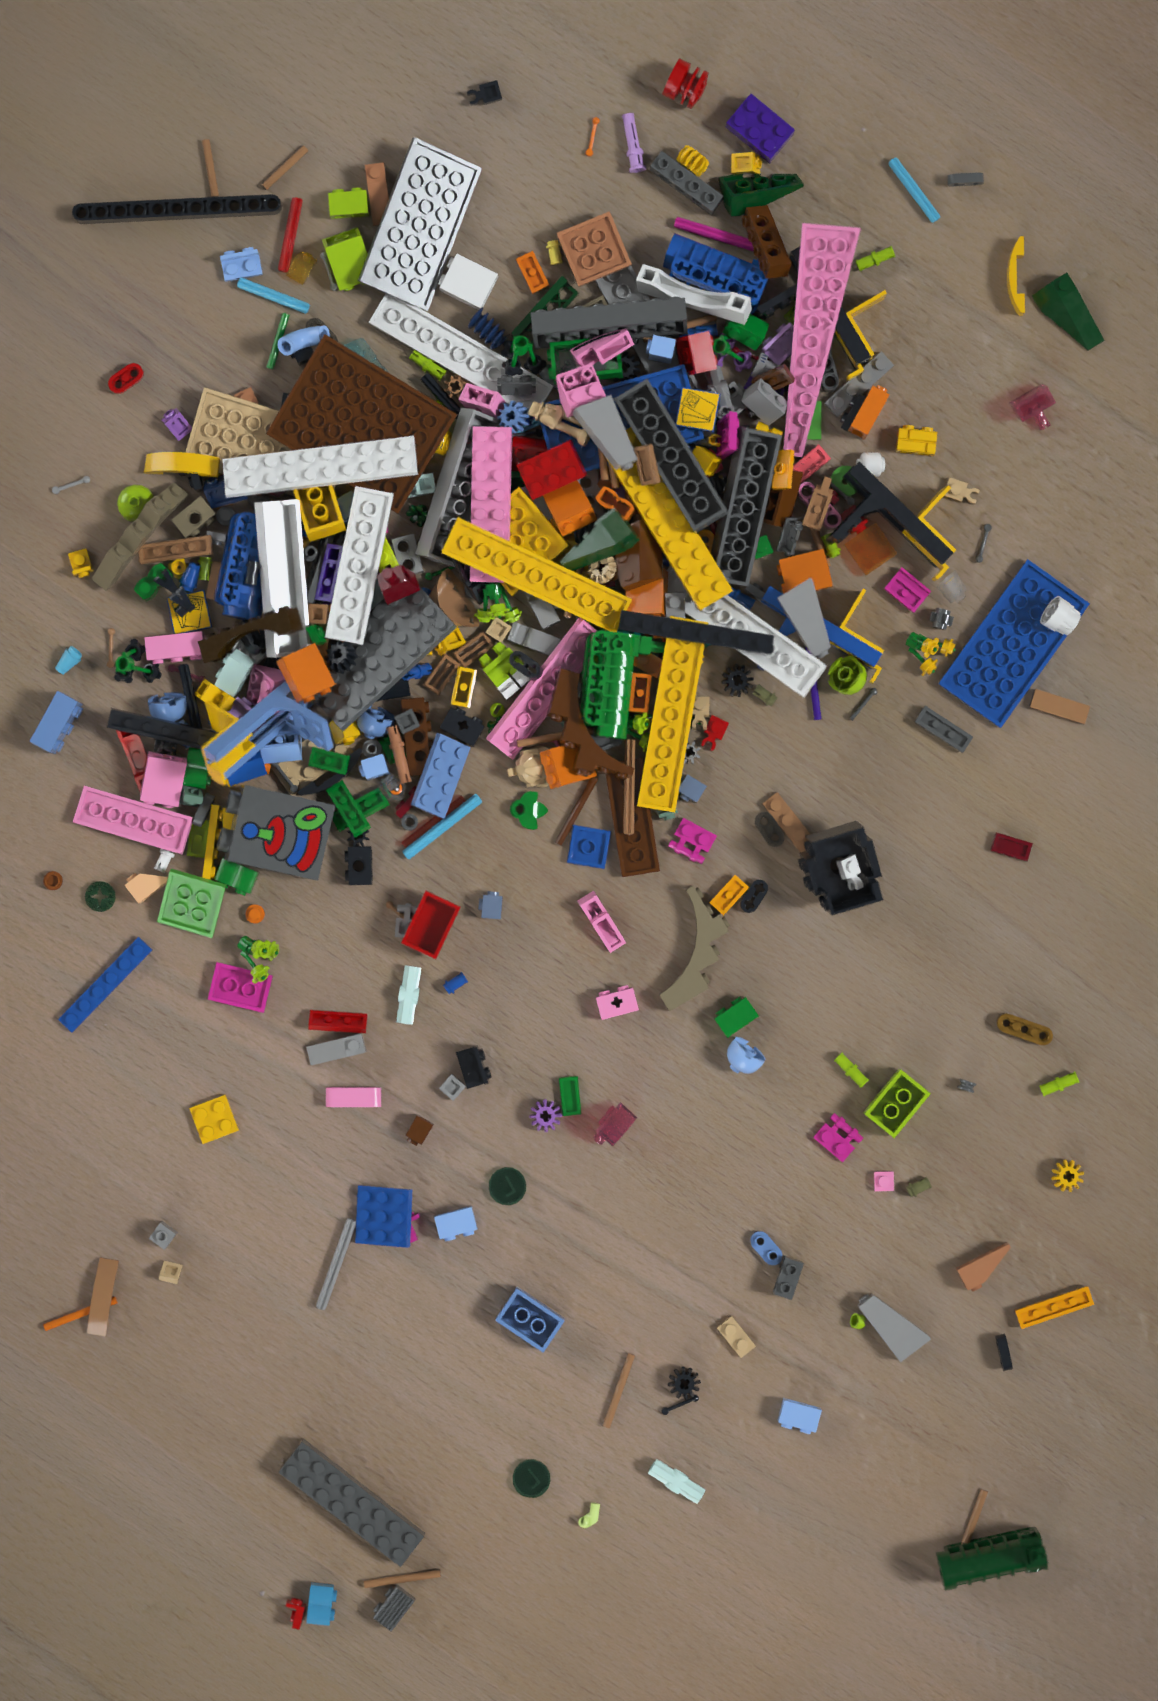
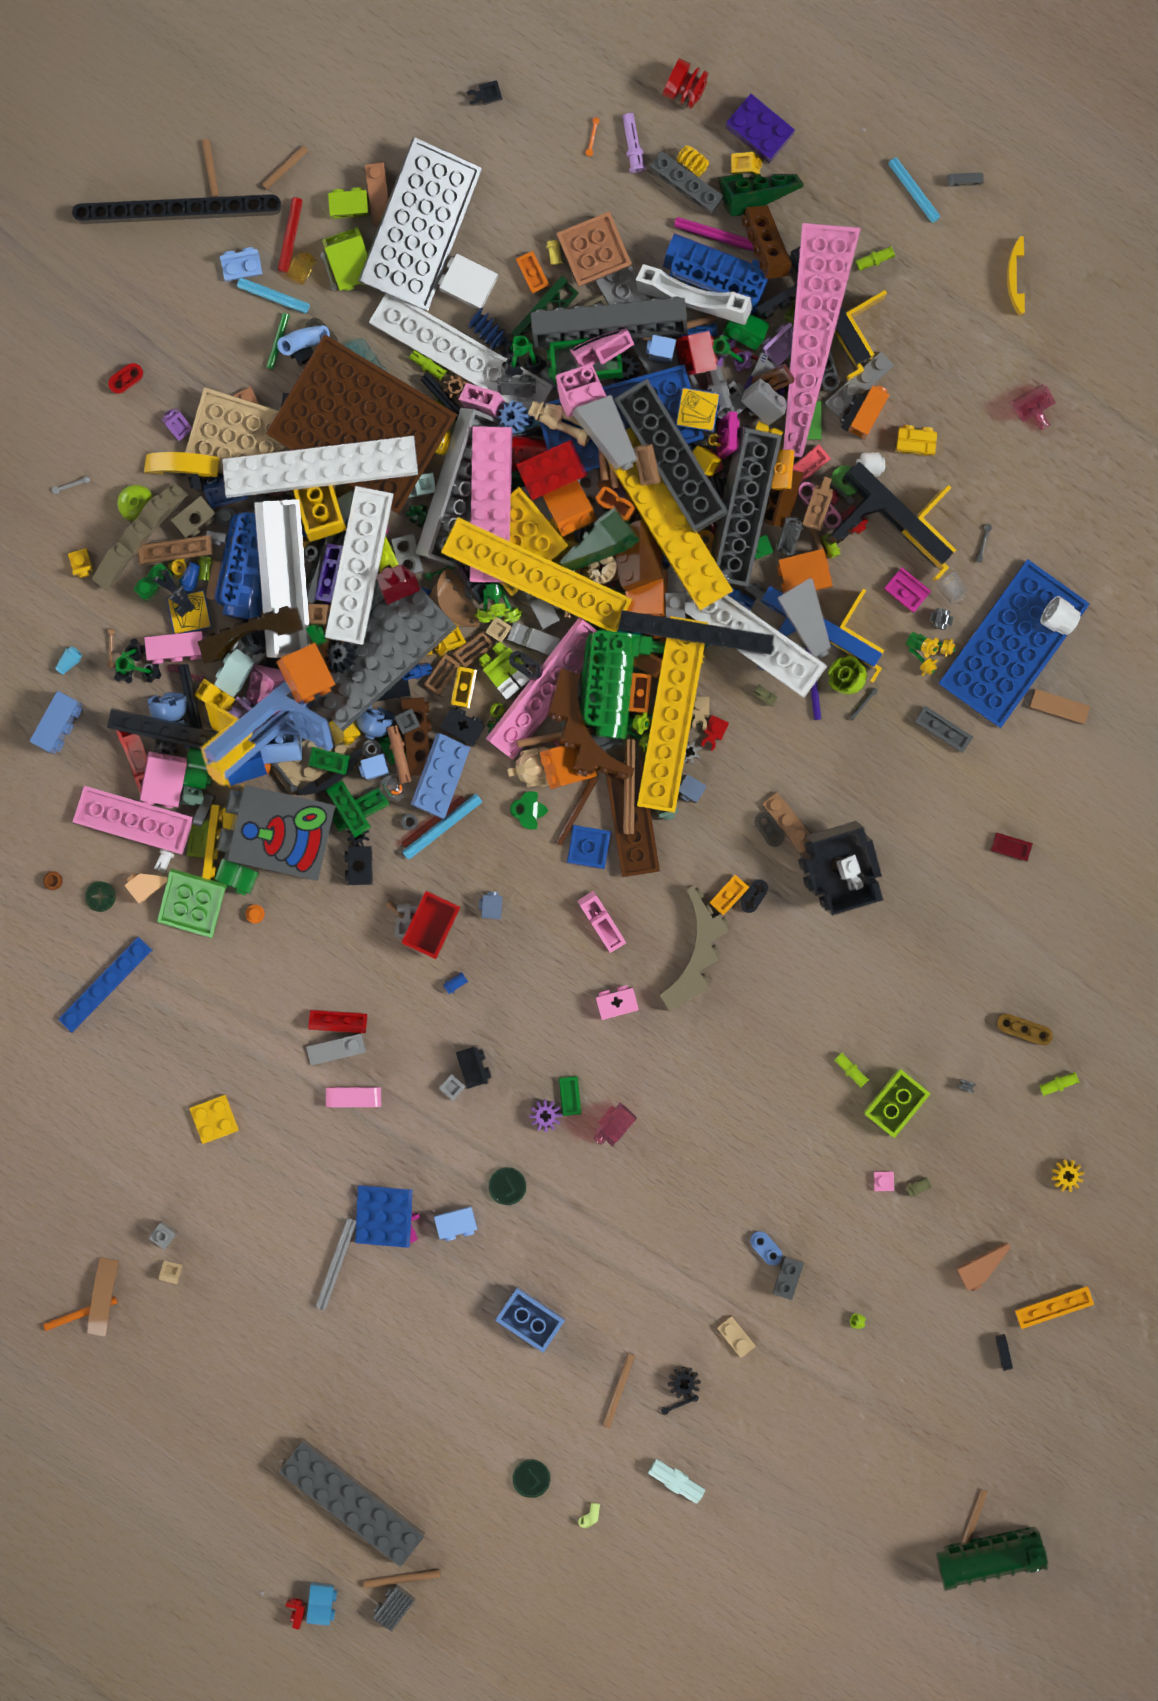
dark pink plate [208,962,273,1013] -> none
lime plant [238,936,279,983] -> none
black pin [244,561,261,586] -> none
dark red plate [395,785,417,819] -> none
light aqua piece [396,965,421,1025] -> none
reddish brown brick [405,1115,434,1146] -> none
dark pink plate [668,818,717,864] -> none
green brick [714,996,759,1038] -> none
black gear [721,664,754,697] -> none
light blue cylinder [727,1037,765,1074] -> none
light blue brick [778,1398,822,1434] -> none
dark pink plate [813,1113,863,1163] -> none
clear orange plate [844,523,897,576] -> none
light grey slope [857,1294,931,1362] -> none
tan plate [943,478,980,504] -> none
dark green wedge [1032,272,1105,351] -> none

